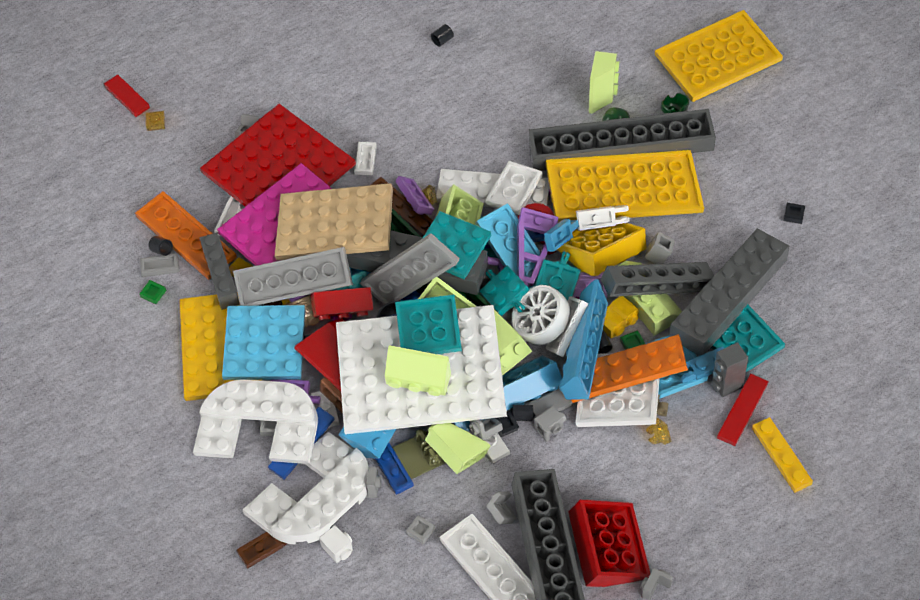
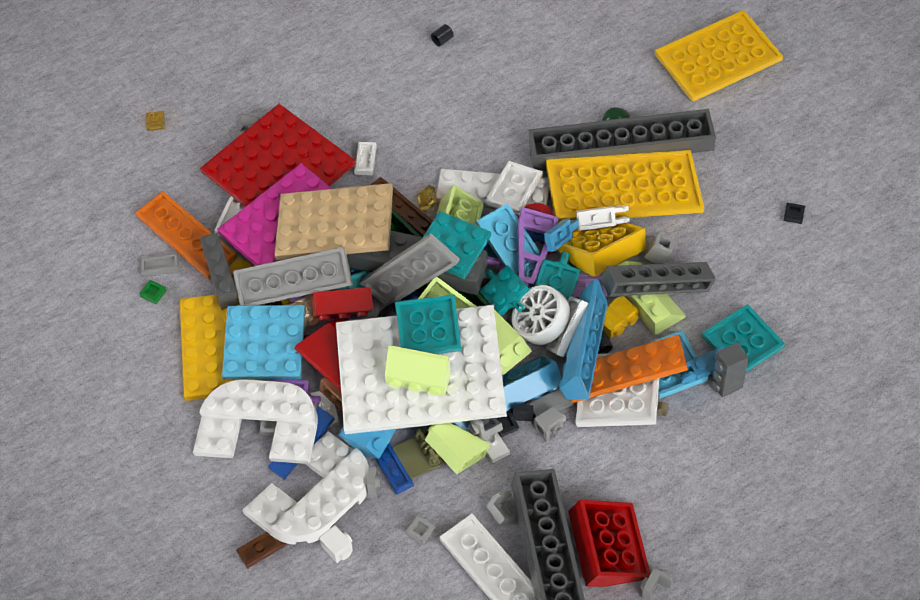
red tile [104,75,150,117] -> none
black beam [148,236,173,256] -> none
medium lavender plate [395,176,434,215] -> none
yellowish green slope [589,51,620,114] -> none
green tile [620,330,645,350] -> none
clear yellow tile [646,418,672,445] -> none
dark green hair [661,93,689,114] -> none
dark grey brick [670,228,790,356] -> none
red tile [717,373,769,446] -> none
yellow plate [752,417,813,493] -> none

